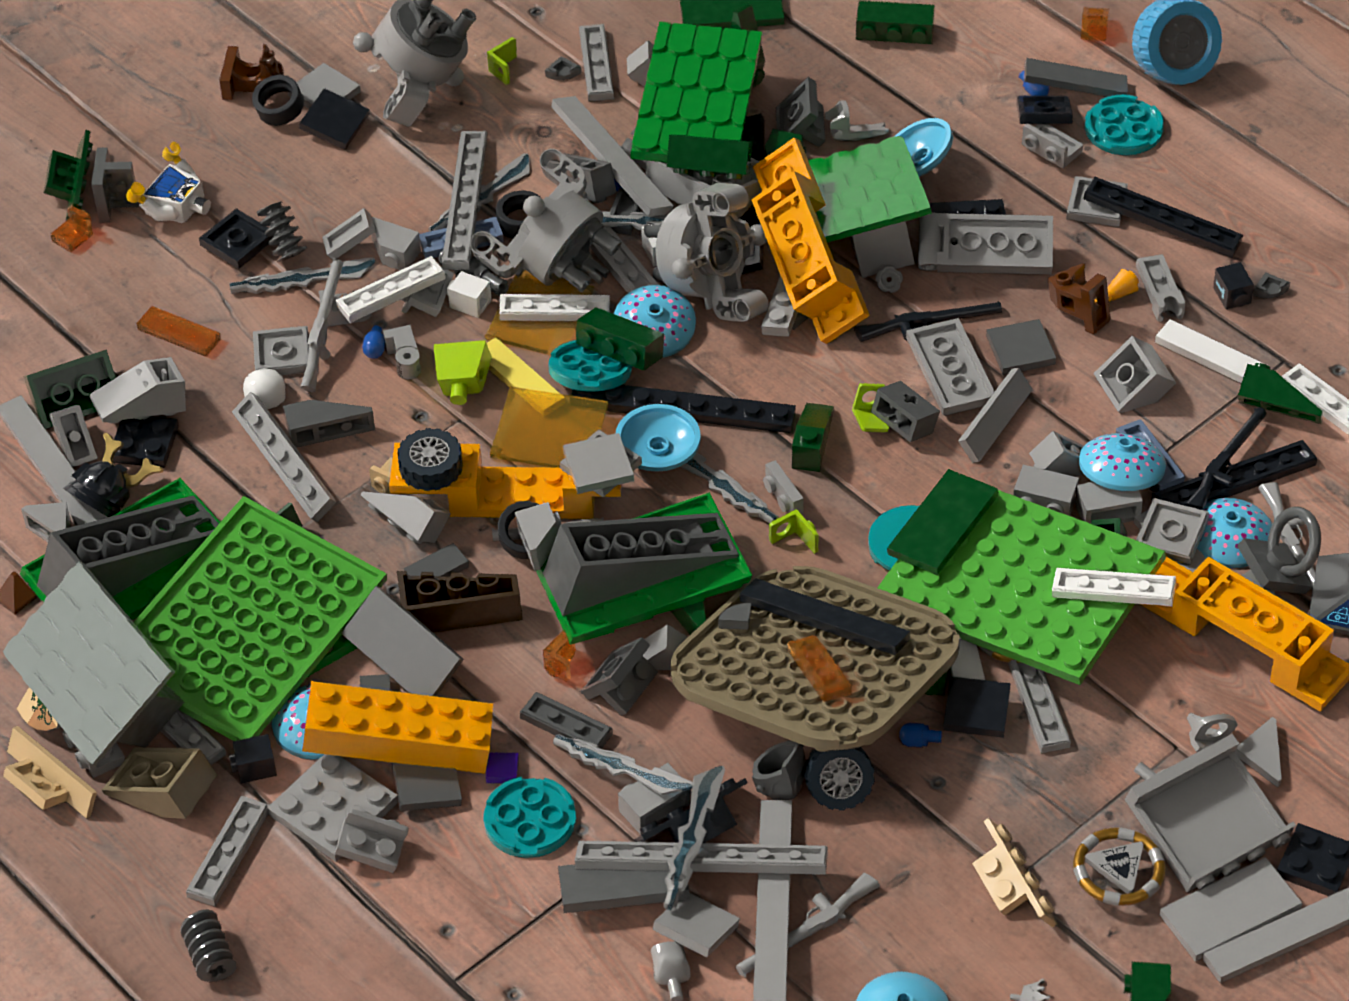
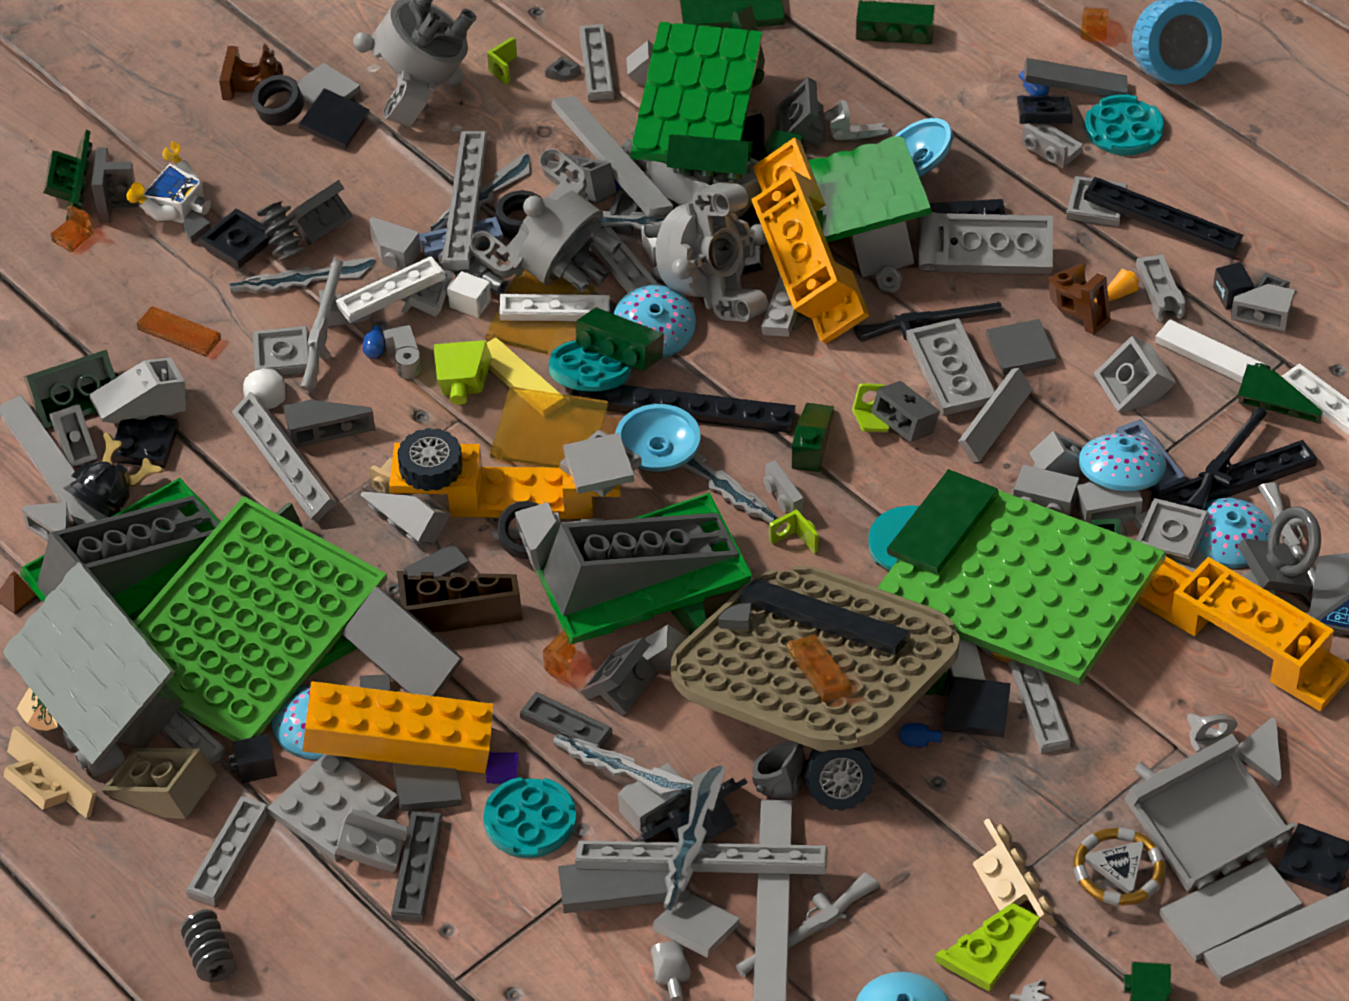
light grey tile [322,208,375,260] -> none
white tile [1052,568,1176,606] -> none
none -> dark grey tile [184,210,211,243]
none -> dark grey bracket [287,180,353,246]
none -> dark grey tile [391,811,443,923]
none -> lime wing [934,903,1040,992]
none -> light grey slope [1231,284,1295,332]

